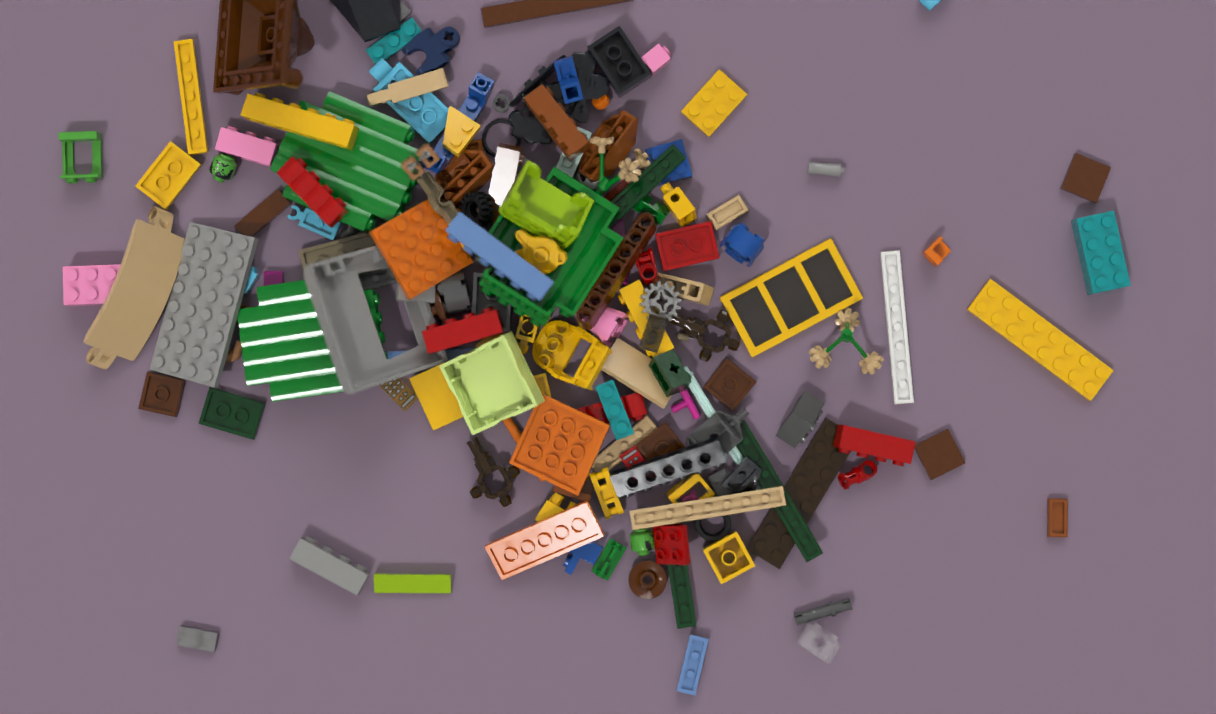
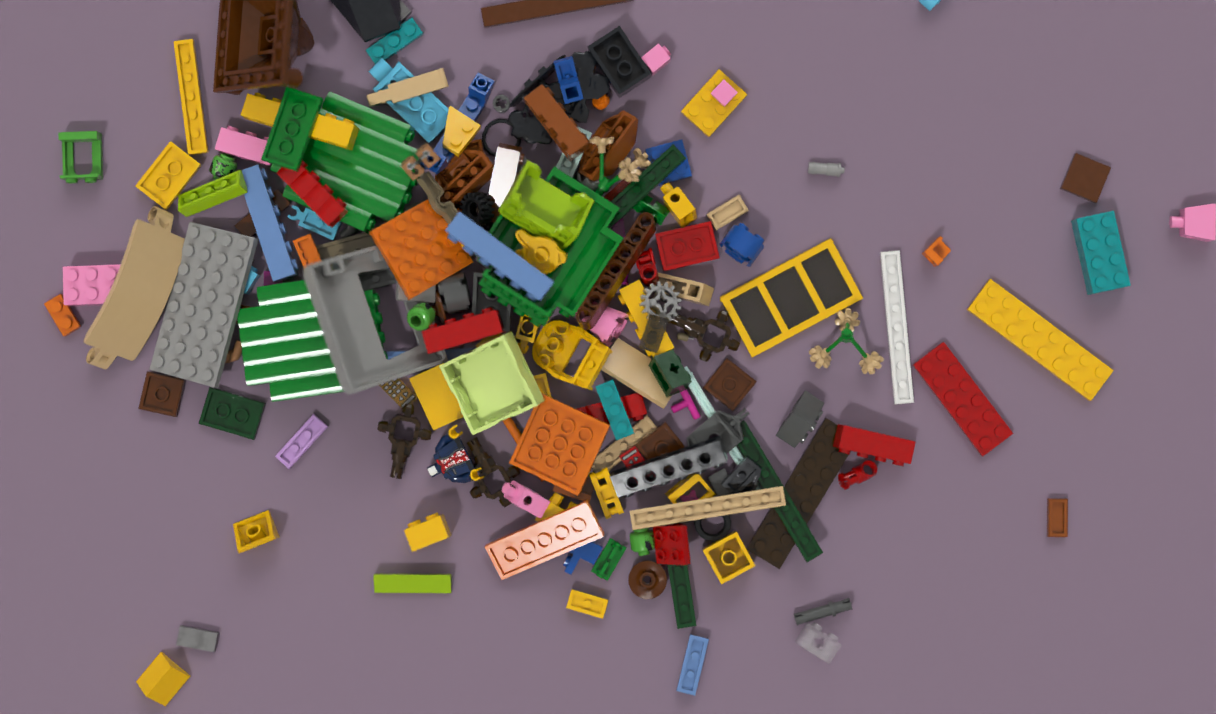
light grey brick [289,536,370,595] -> none
dark blue piece [402,27,460,75] -> none
reddish brown tile [914,429,965,480] -> none
none -> orange plate [44,294,82,337]
none -> yellow slope [136,652,191,706]
none -> lime slope [178,170,247,217]
none -> yellow slope [233,510,280,553]
none -> medium blue brick [241,165,299,282]
none -> green tile [261,87,324,172]
none -> lavender tile [275,414,329,469]
none -> orange plate [293,233,322,268]
none -> dark brown piece [377,403,432,479]
none -> yellow brick [404,512,451,552]
none -> bright green head [407,302,435,331]
none -> torso [427,425,484,483]
none -> bright pink torso [502,480,550,518]
none -> yellow plate [566,589,608,619]
none -> bright pink tile [711,80,738,107]
none -> red plate [913,342,1014,457]
none -> bright pink torso [1169,204,1216,242]

